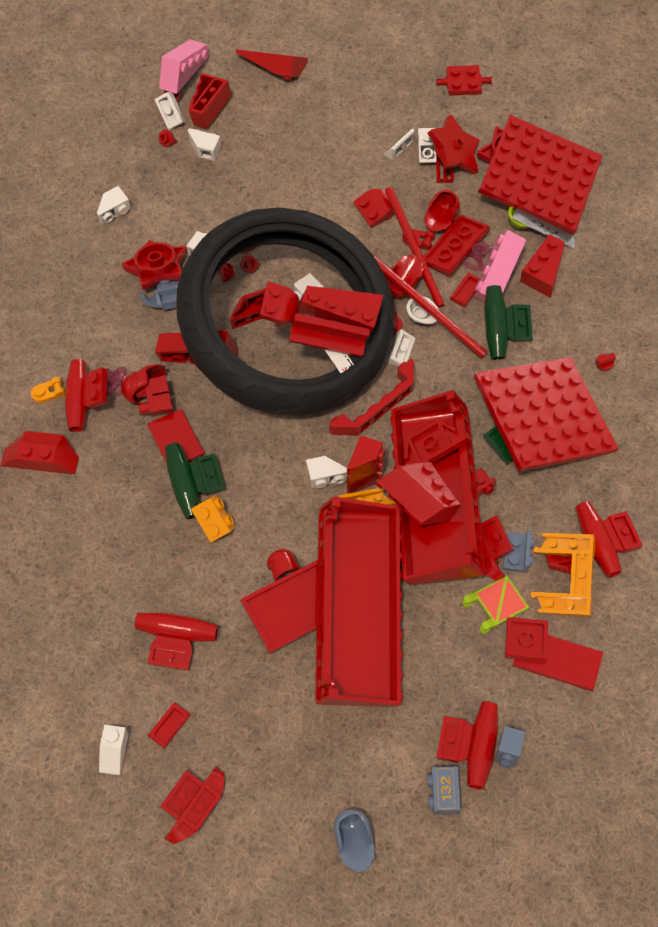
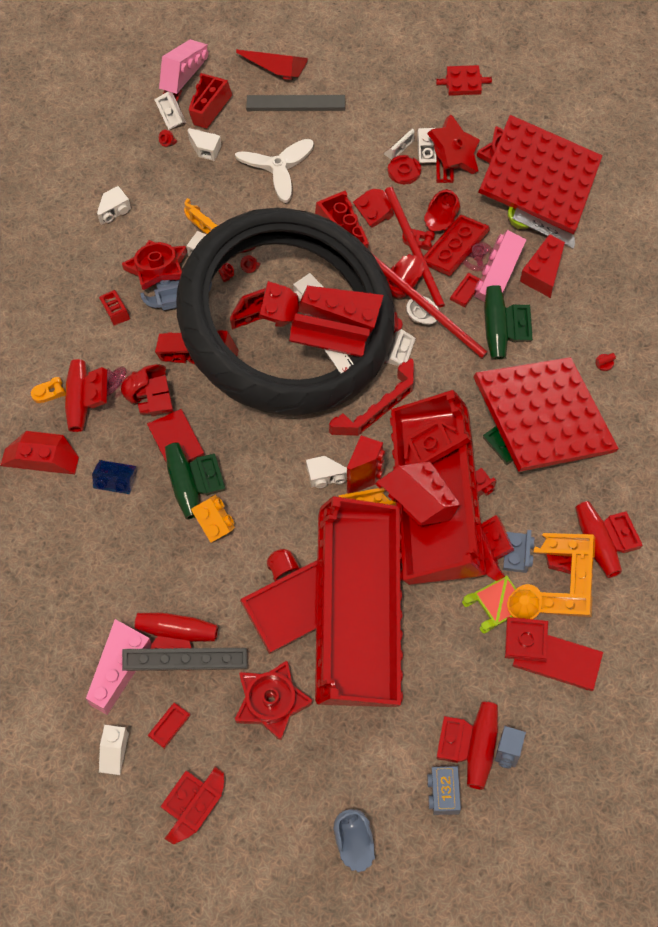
none -> bright pink wedge [86,619,152,715]
none -> clear blue bracket [92,460,137,494]
none -> red slope [99,290,130,326]
none -> dark grey tile [122,648,247,671]
none -> light orange plate [184,198,218,234]
none -> white piece [235,139,313,203]
none -> red plate [235,661,312,740]
none -> dark grey tile [246,95,345,111]
none -> red wedge [315,190,369,249]
none -> red tile [387,155,421,185]
none -> light orange piece [507,584,542,619]

